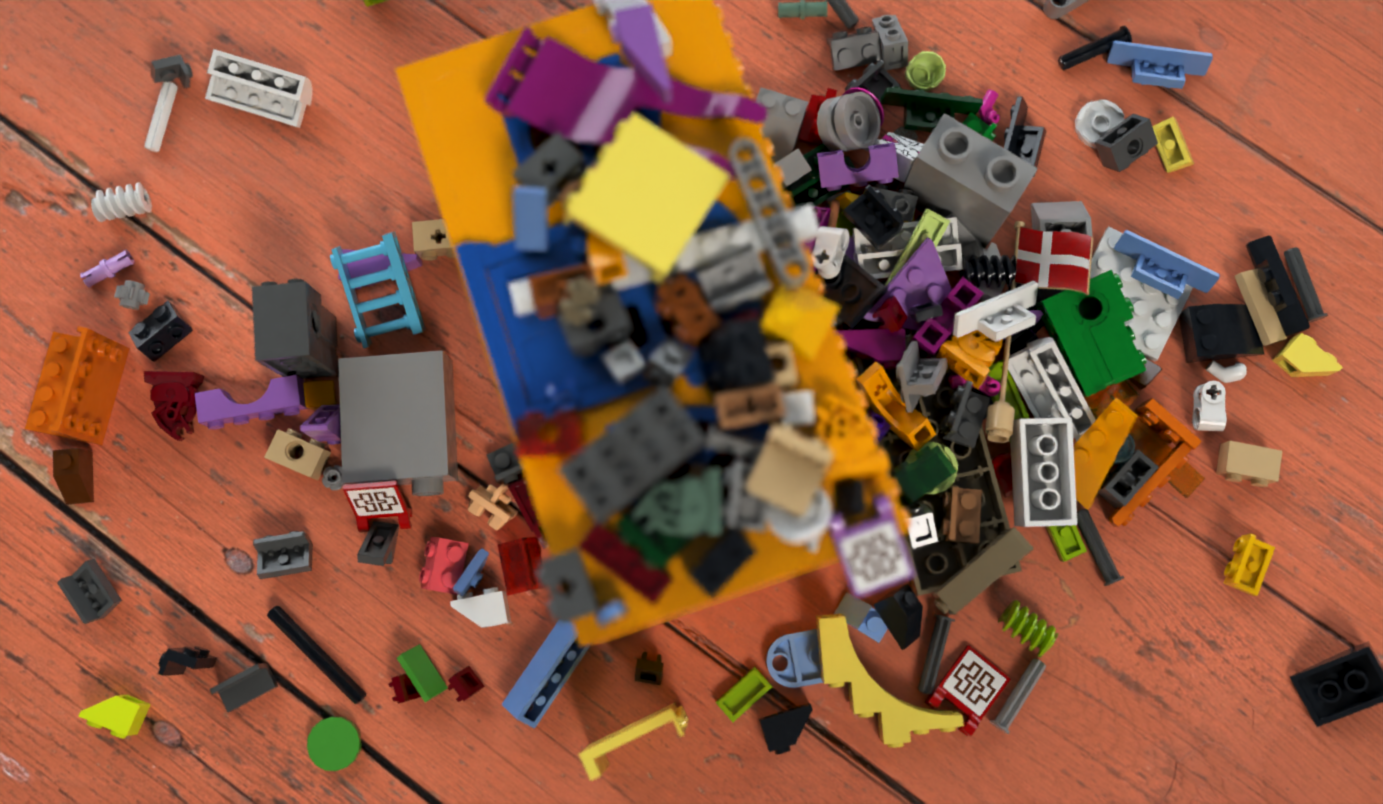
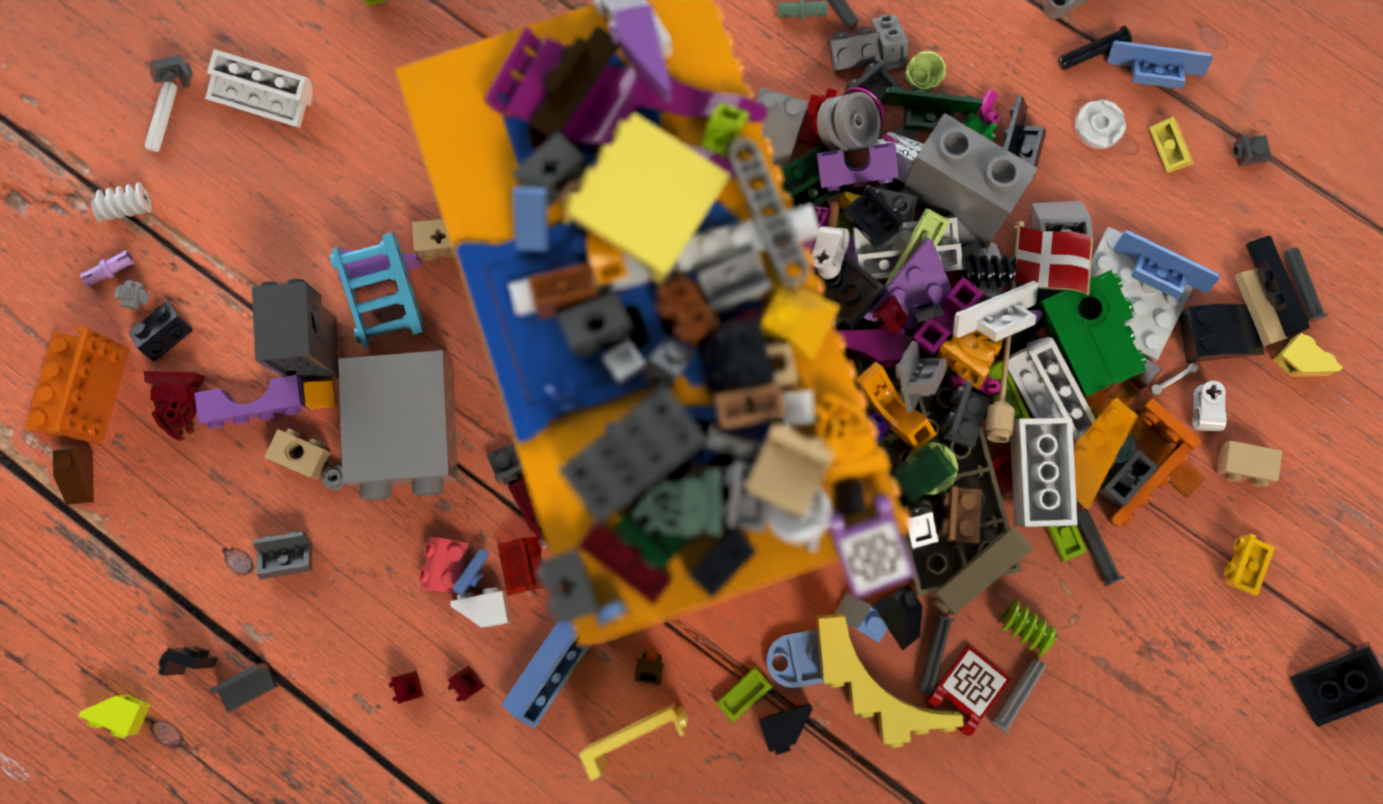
dark grey bracket [57,559,122,624] -> none
black axle [267,606,366,704] -> none
medium lavender slope [300,404,341,445] -> none
bright green tile [307,717,362,771] -> none
flag [343,481,413,533] -> none
dark grey slope [357,521,399,566] -> none
bright green tile [397,644,448,702] -> none
light nougat hips [467,484,518,530] -> none
clear red brick [515,409,587,458] -> none
dark tan piece [558,277,600,326] -> none
light grey brick [773,149,812,189] -> none
dark grey brick [1094,114,1158,172] -> none
white arm [1205,360,1247,383] -> none
none -> dark brown bracket [530,27,621,138]
none -> lime brick [702,102,749,158]
none -> white hinge [1150,363,1199,395]
none -> dark grey bracket [1233,134,1272,166]

